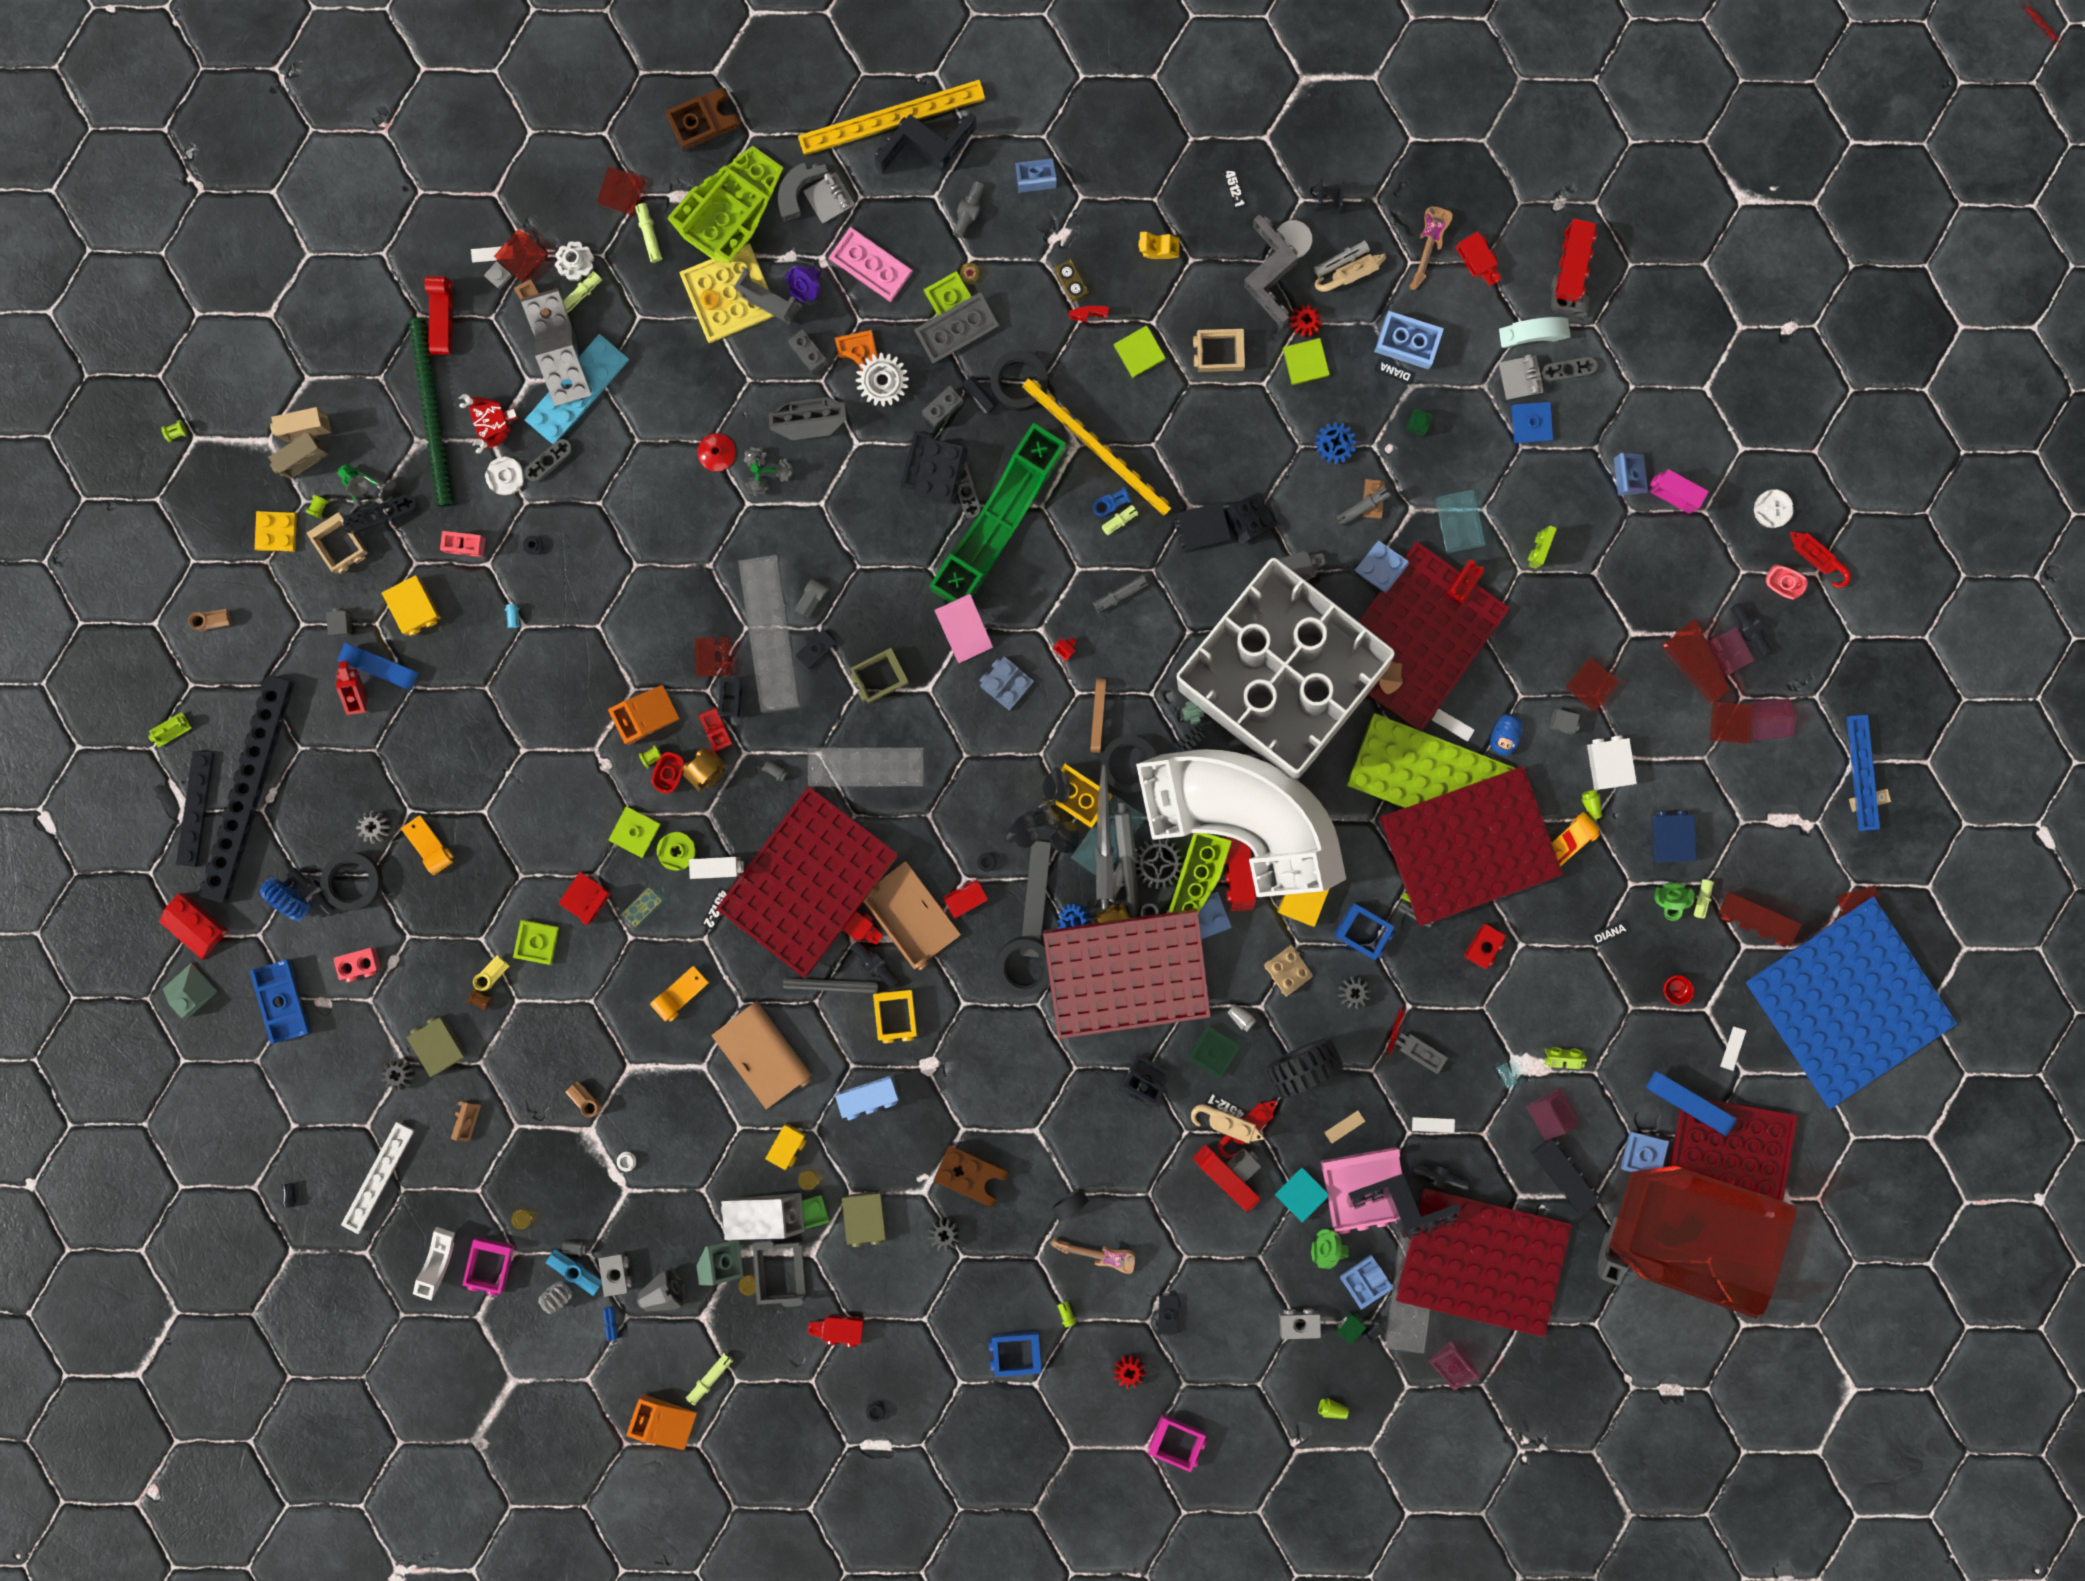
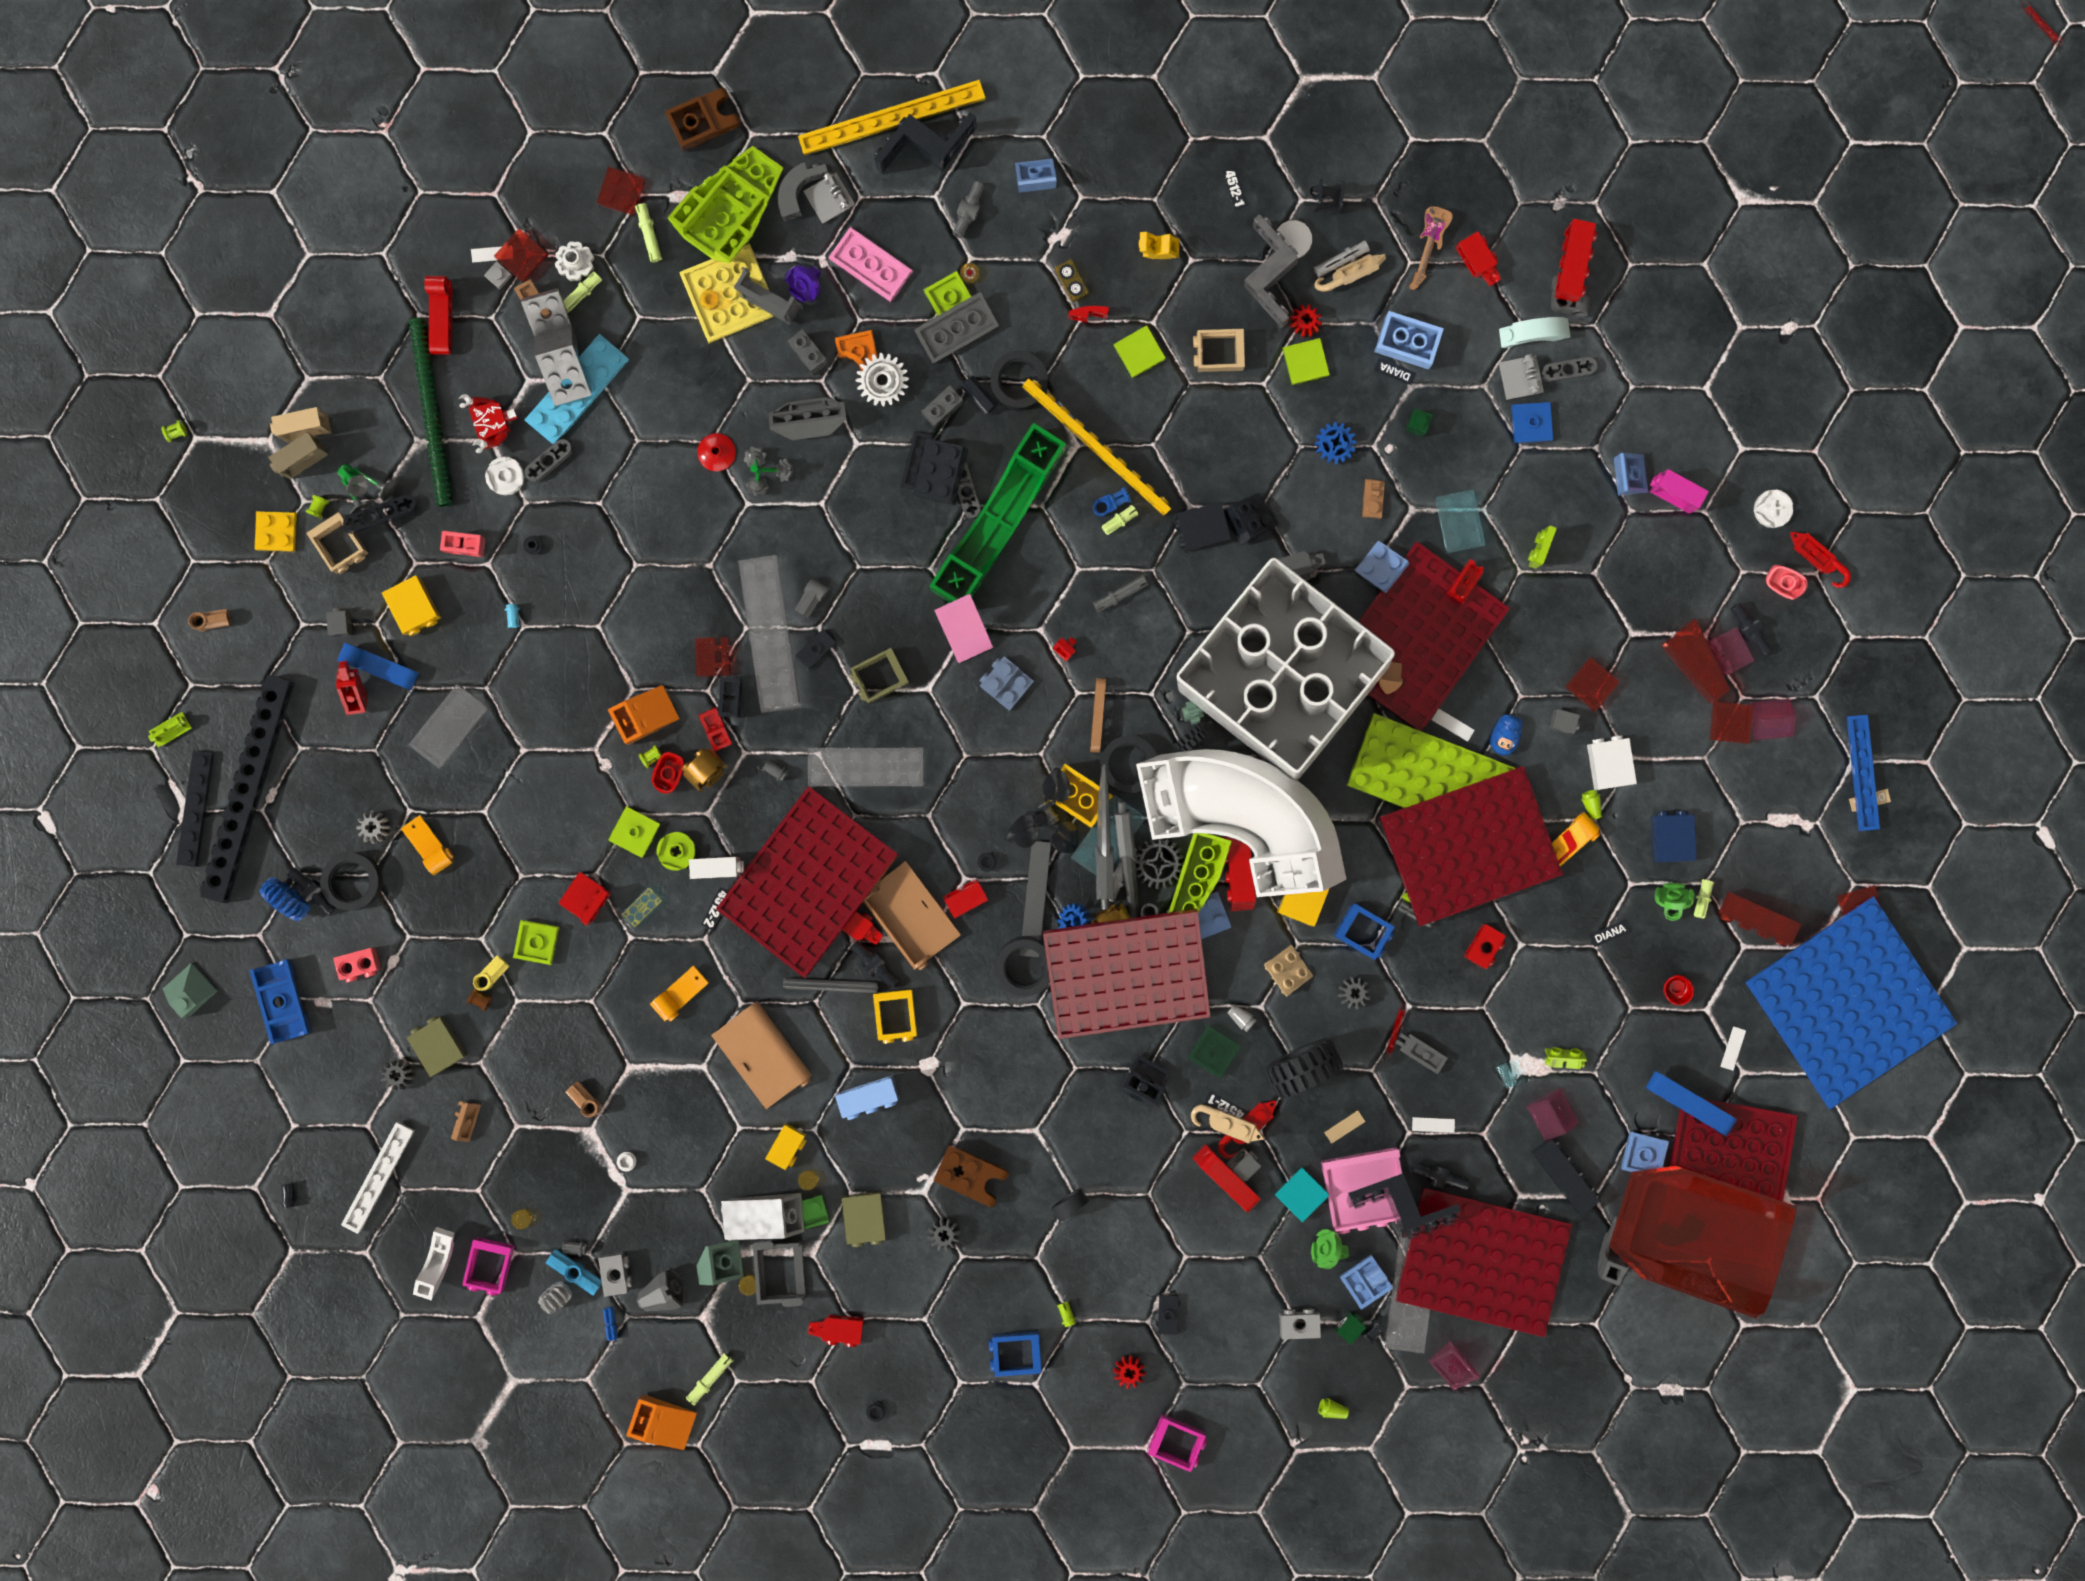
red slope [159,893,229,960] -> none
medium nougat piece [1051,1238,1136,1274] -> none
dark grey pin [1336,486,1392,526] -> none
none -> clear brick [409,684,490,769]

